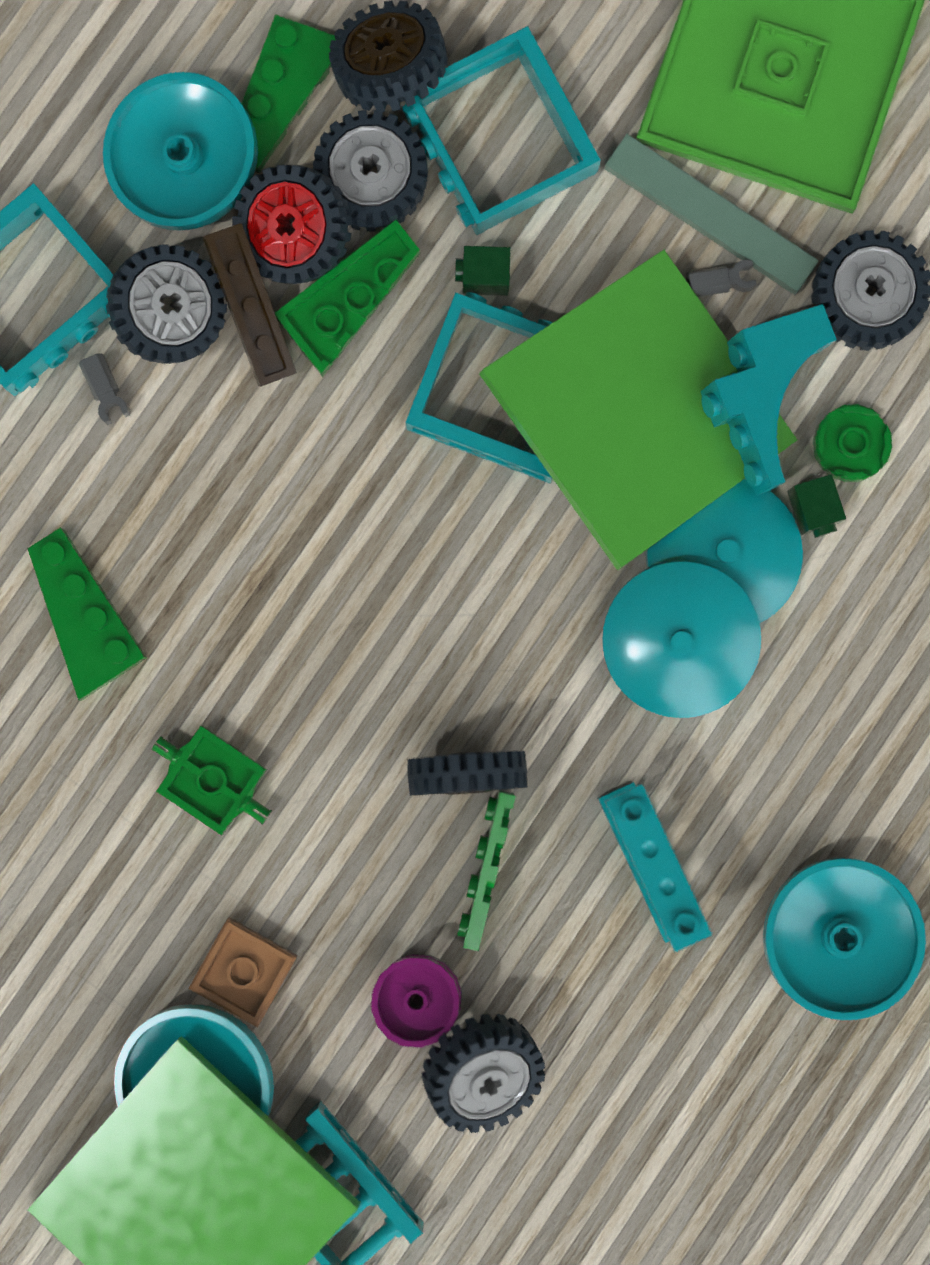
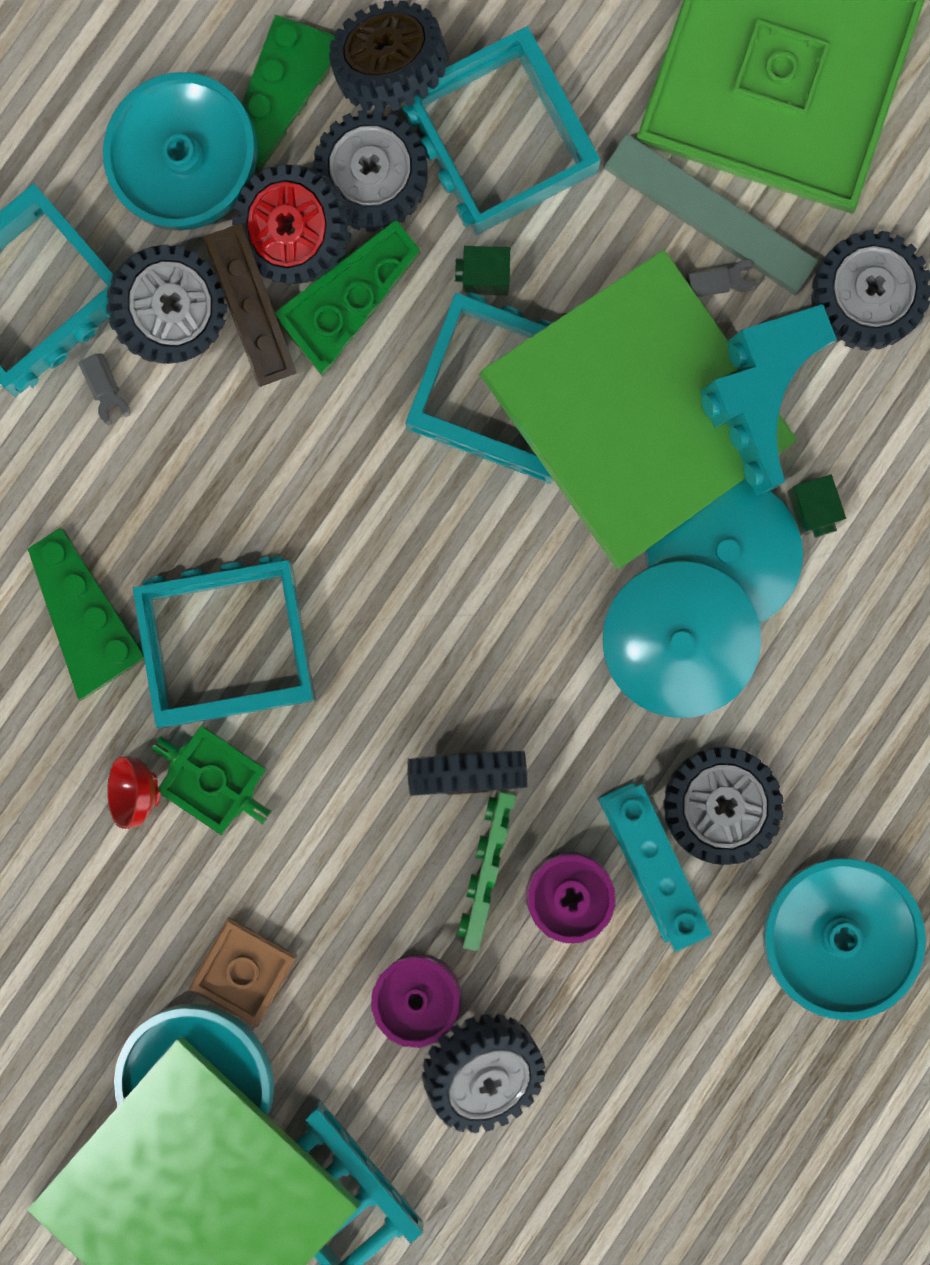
green tile [813,404,892,482] -> none
none -> red piece [107,756,160,829]
none -> teal window [132,556,316,728]
none -> magenta wheel [526,852,616,944]
none -> wheel [663,747,784,865]

